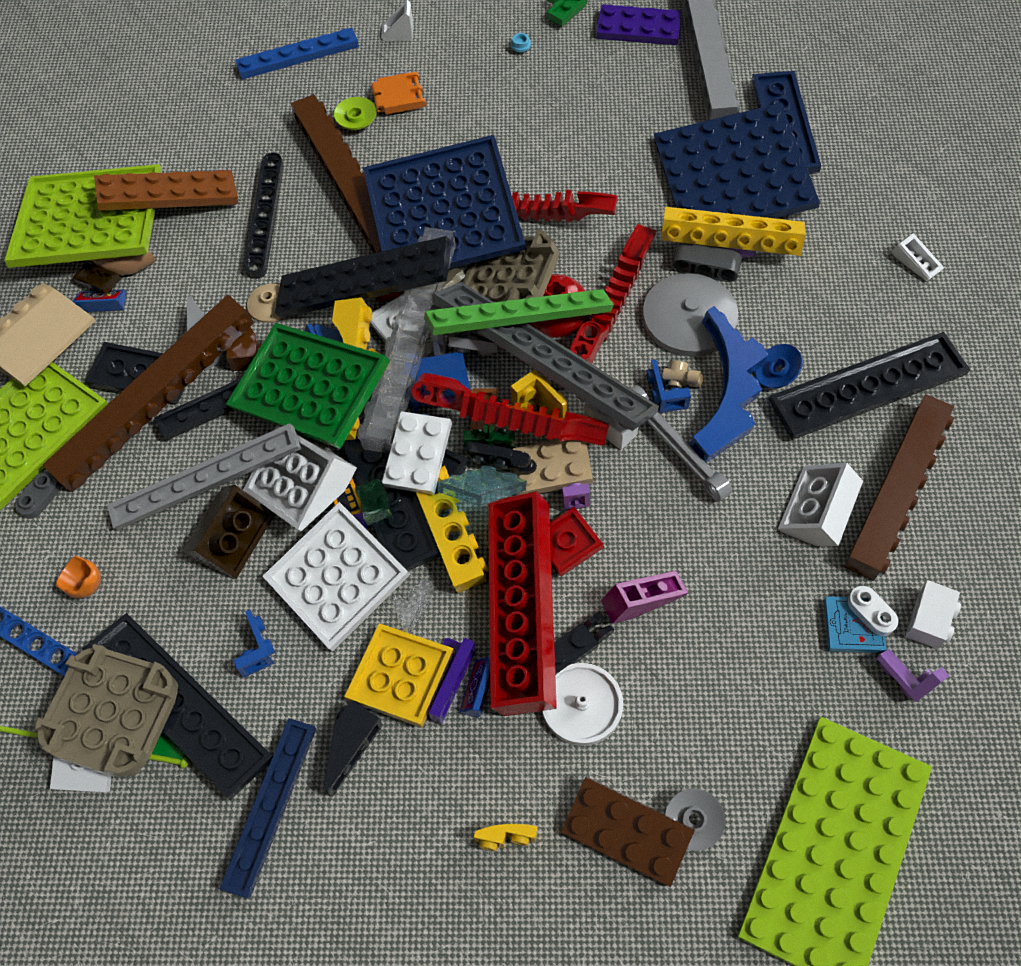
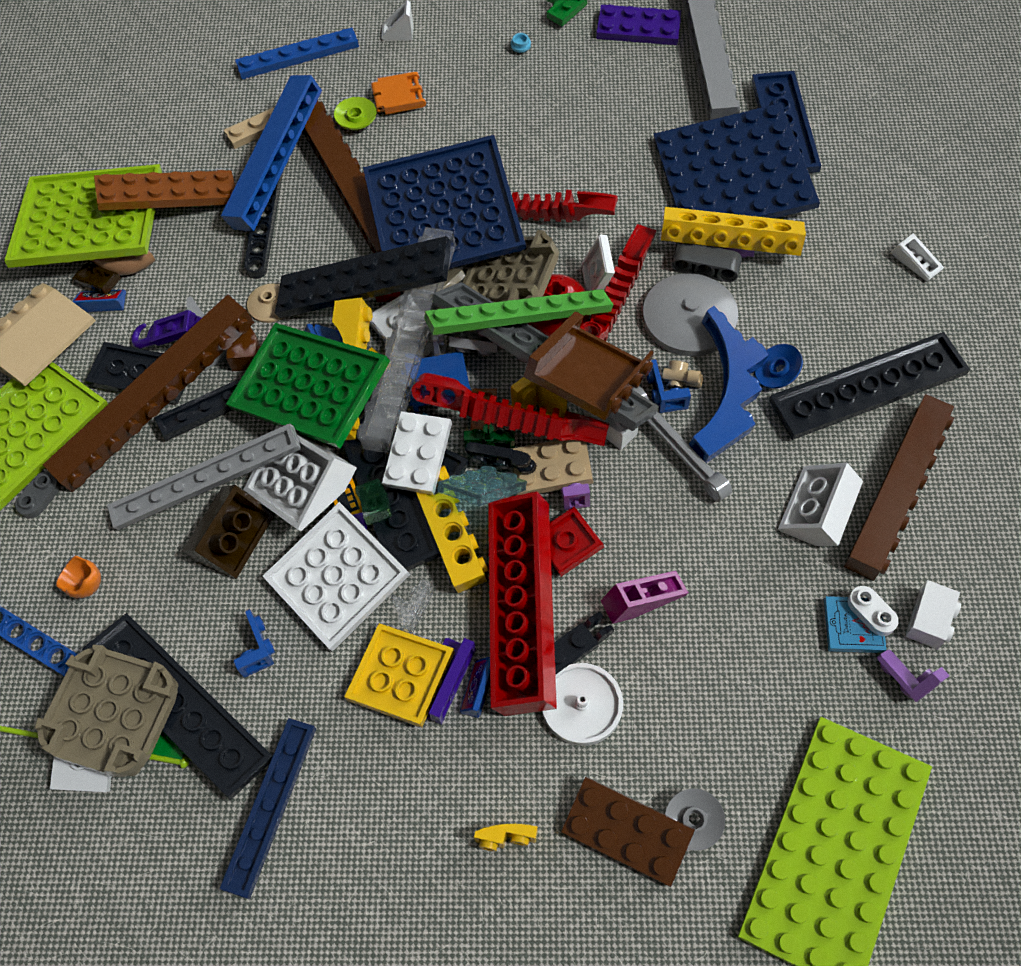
black slope [323,700,383,797] -> none
none -> dark purple plate [131,310,201,349]
none -> blue brick [221,75,322,231]
none -> tan plate [224,107,275,149]
none -> reddish brown panel [523,311,654,421]
none -> white plate [581,235,615,291]

